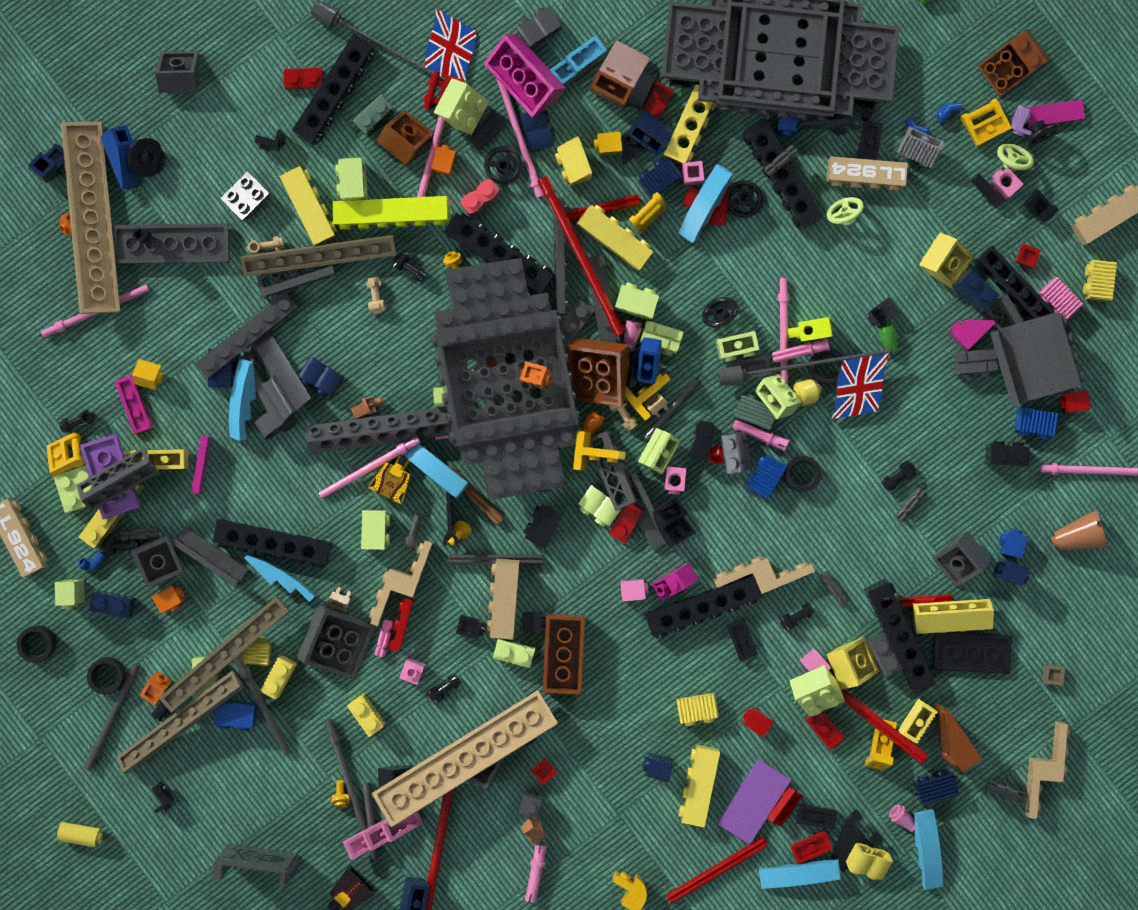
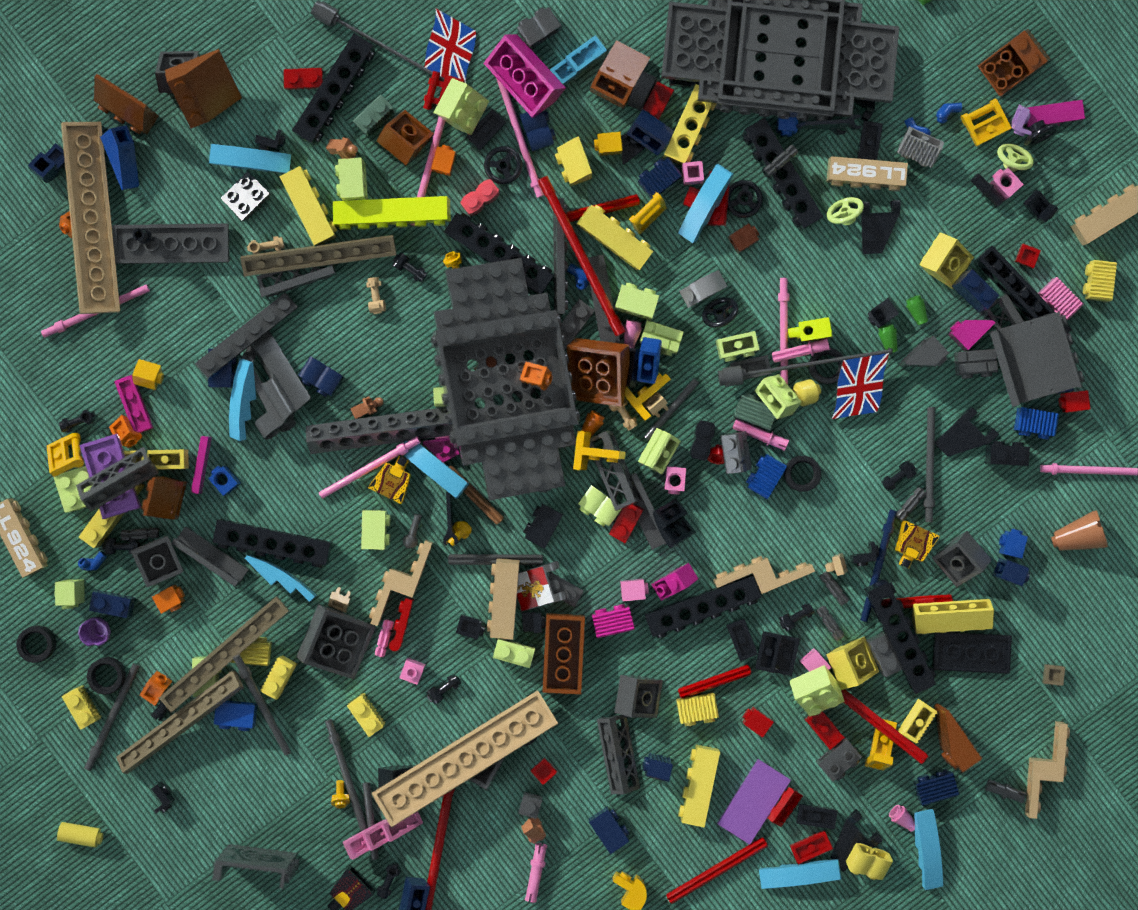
black plate [127,138,166,177] -> none
none -> light yellow brick [62,685,101,730]
none -> medium lavender hair [78,617,111,646]
none -> dark orange slope [94,74,159,135]
none -> orange bracket [109,415,142,448]
none -> dark orange slope [142,477,187,520]
none -> dark orange slope [165,49,242,128]
none -> blue brick [208,466,241,496]
none -> medium azure slope [209,144,291,174]
none -> nougat piece [326,137,358,159]
none -> black bar [377,862,401,899]
none -> dark pink piece [423,437,460,462]
none -> flag [517,561,569,612]
none -> dark grey plate [549,572,584,607]
none -> blue arm [567,263,588,290]
none -> dark blue brick [589,806,630,854]
none -> dark pink brick [592,604,635,638]
none -> dark grey fence [597,714,640,794]
none -> dark grey slope [614,675,663,718]
none -> red axle [678,665,751,699]
none -> light grey brick [679,270,728,308]
none -> copper brick [728,223,759,254]
none -> black slope [755,631,800,676]
none -> dark grey brick [815,738,862,782]
none -> dark grey axle [816,606,845,641]
none -> tan tile [825,553,848,576]
none -> black bracket [850,541,879,566]
none -> dark blue bar [860,509,897,622]
none -> black flag [861,200,901,254]
none -> torso [895,521,939,569]
none -> dark grey slope [898,335,949,368]
none -> bright green cone [906,295,928,325]
none -> dark grey bar [924,407,935,522]
none -> black flag [934,407,999,457]

